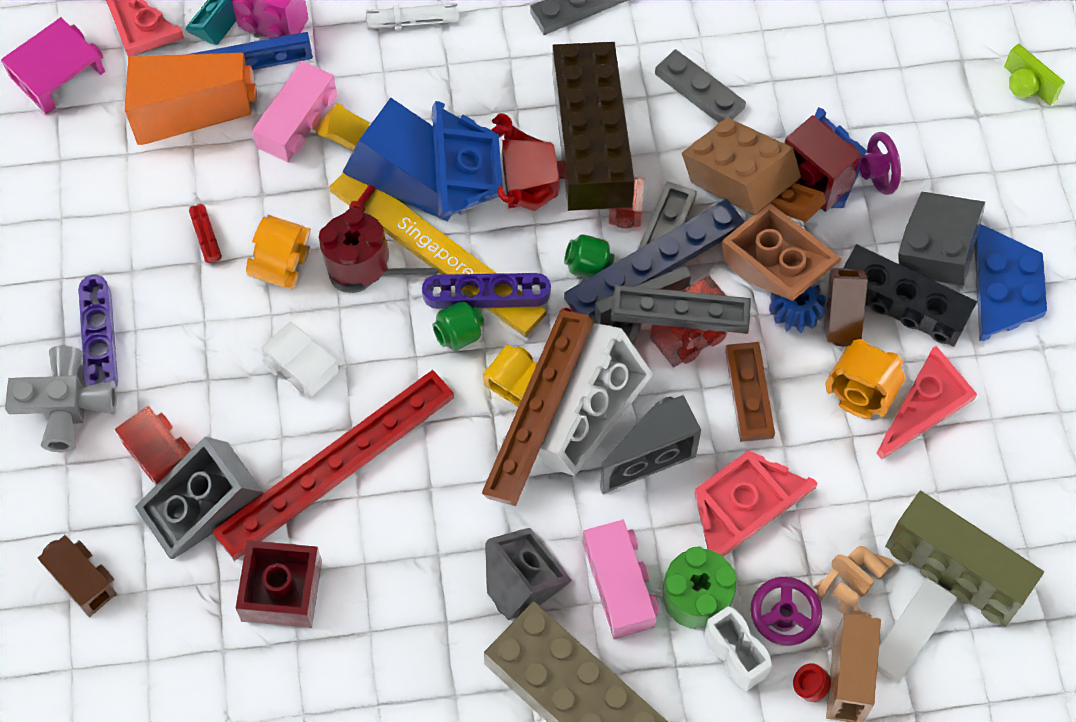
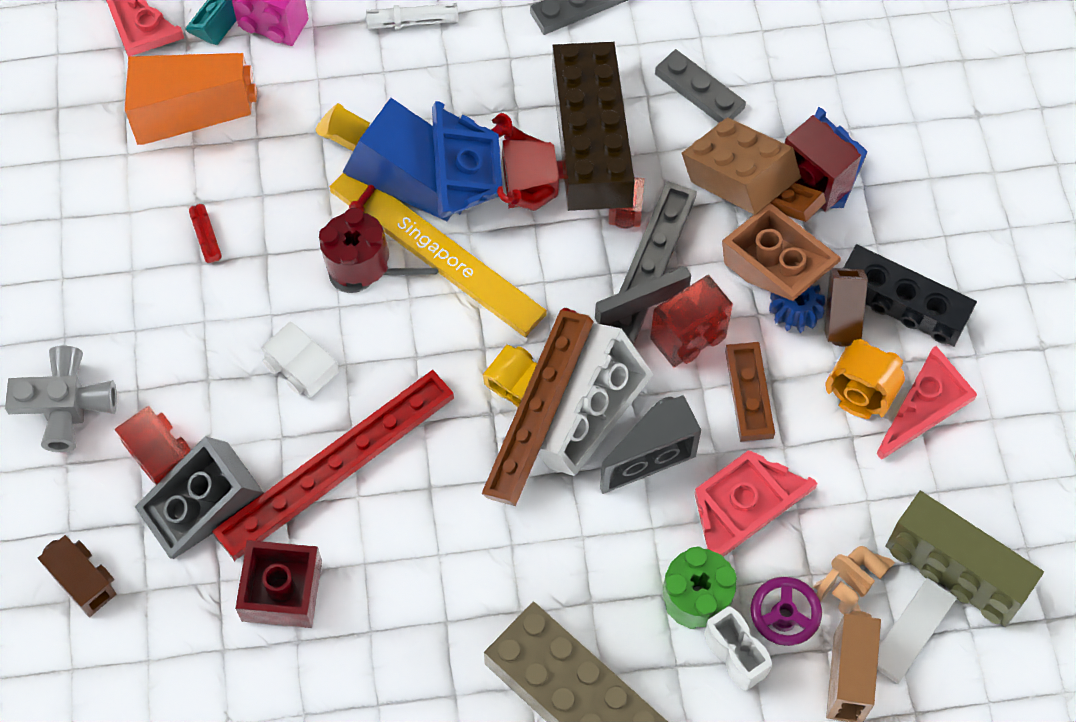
dark pink panel [1,17,105,114] -> none
dark purple beam [78,275,118,387] -> none
blue tile [185,32,313,70] -> none
light orange brick [246,215,311,290] -> none
bright pink brick [252,60,338,162] -> none
dark purple beam [422,273,551,309] -> none
green head [432,301,484,350] -> none
flat silver slope [485,527,572,620] -> none
dark blue plate [564,199,745,318] -> none
green head [564,234,615,279] -> none
bright pink brick [583,519,660,639] -> none
dark grey tile [611,285,751,334] -> none
red tile [793,663,831,702] -> none
magenta piece [859,132,901,195] -> none
dark grey slope [898,191,986,286] -> none
blue wing [974,224,1047,341] -> none
lime tile [1004,43,1065,105] -> none

